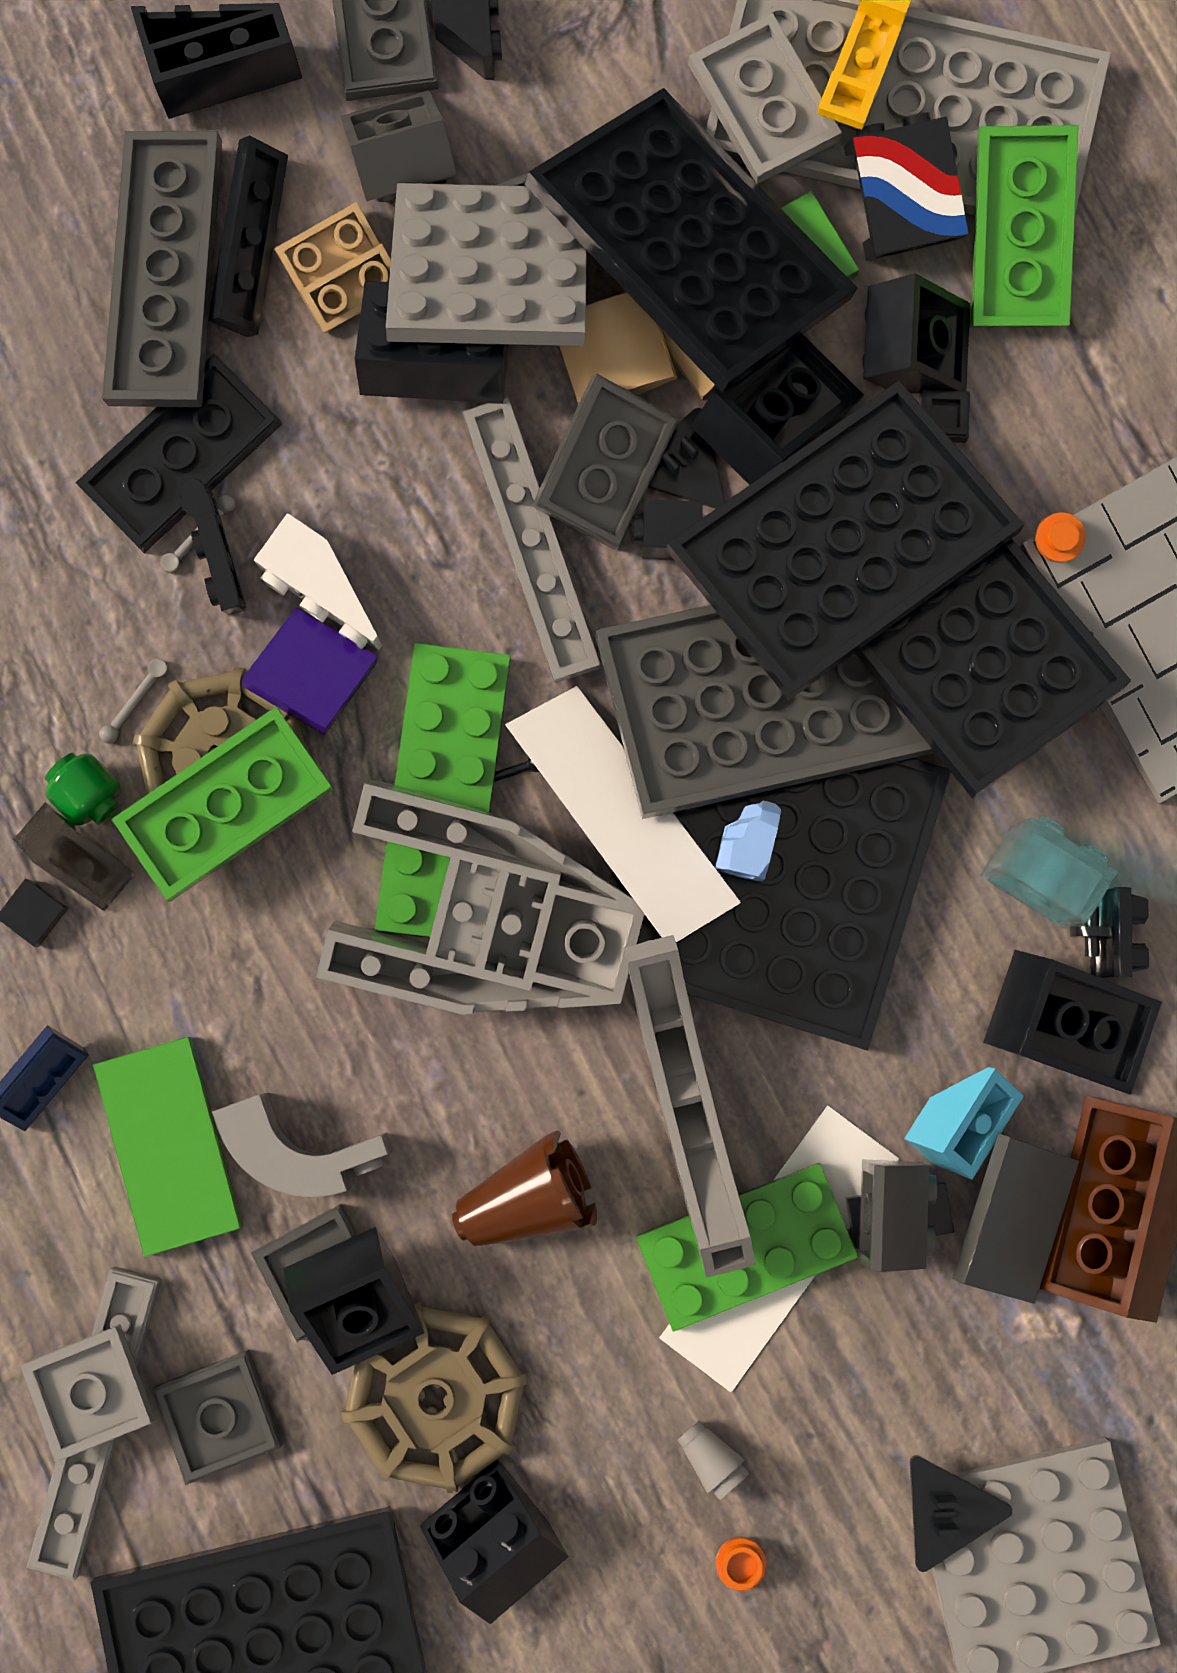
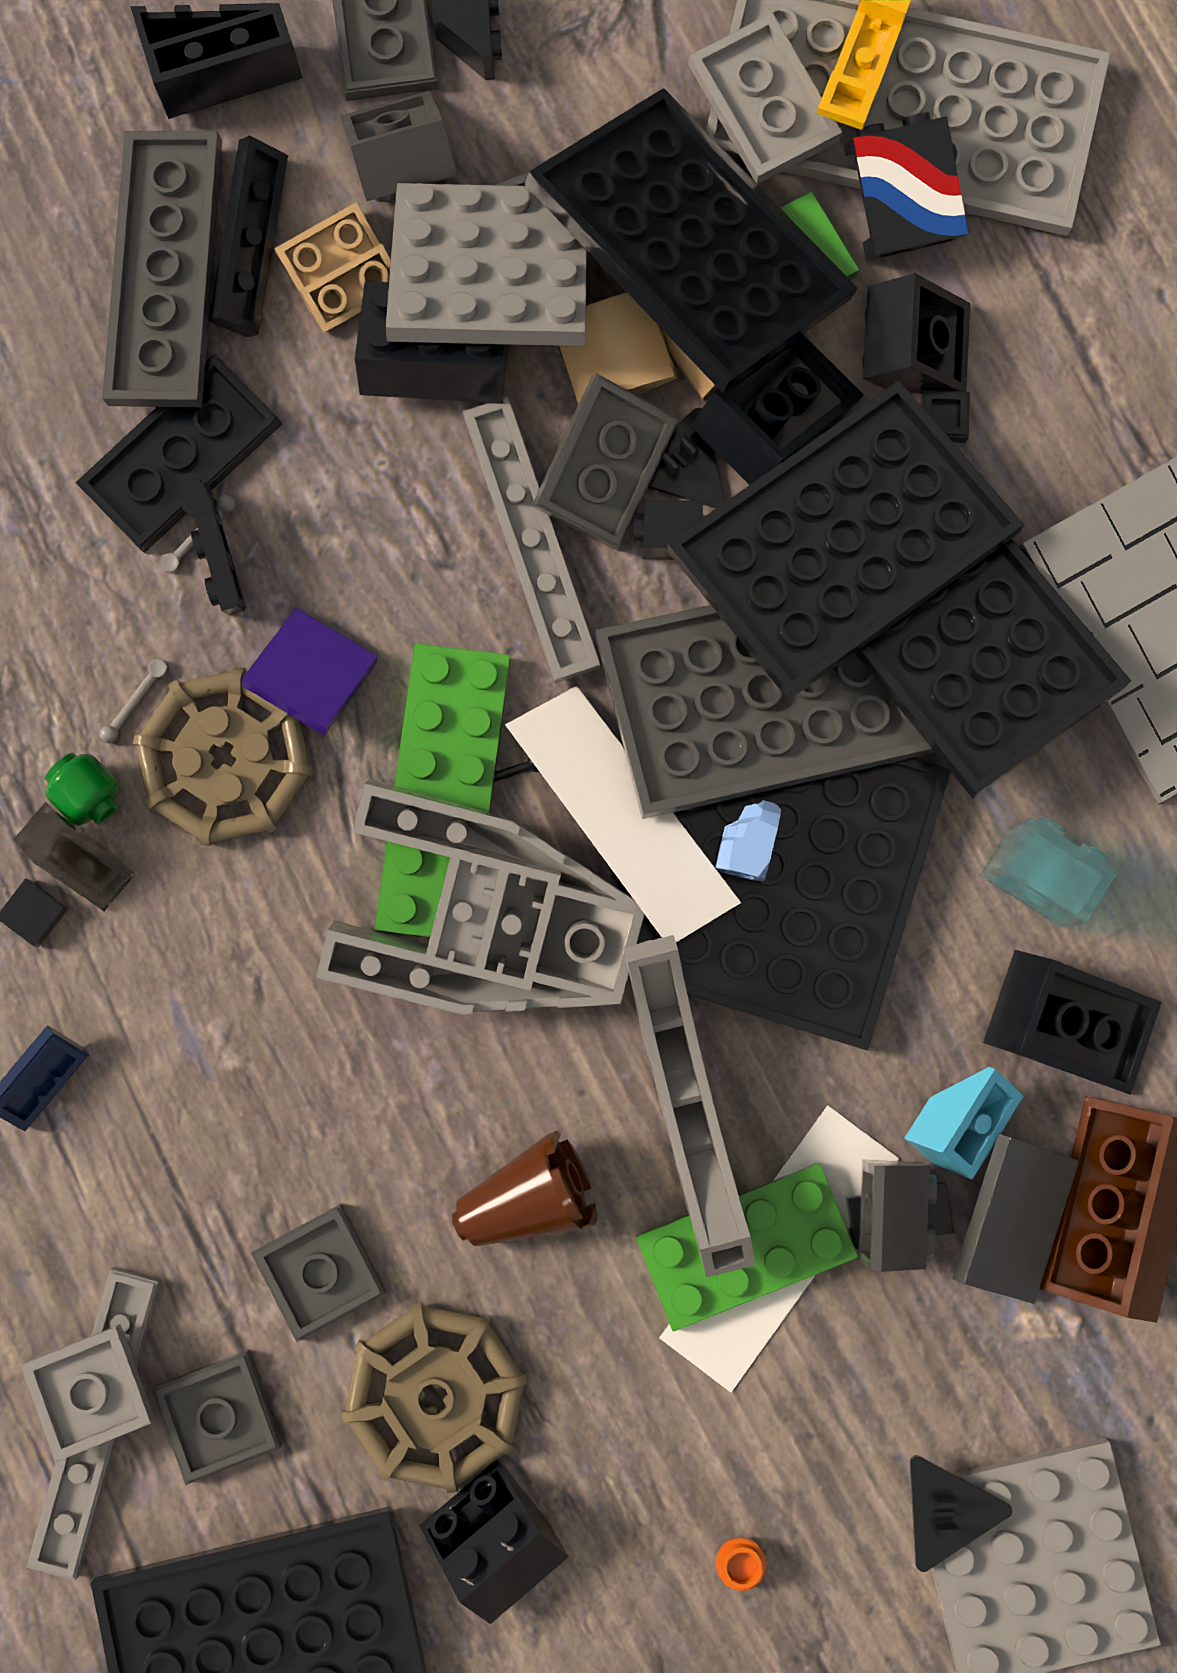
bright green tile [93,1037,243,1257] -> none
bright green plate [111,707,334,902] -> none
light grey arch [212,1093,392,1197] -> none
white slope [254,513,383,651] -> none
black slope [283,1227,424,1375] -> none
light grey cone [677,1420,750,1500] -> none
bright green plate [971,125,1079,327] -> none
orange plate [1035,512,1086,563] -> none
black hips [1070,887,1149,978] -> none

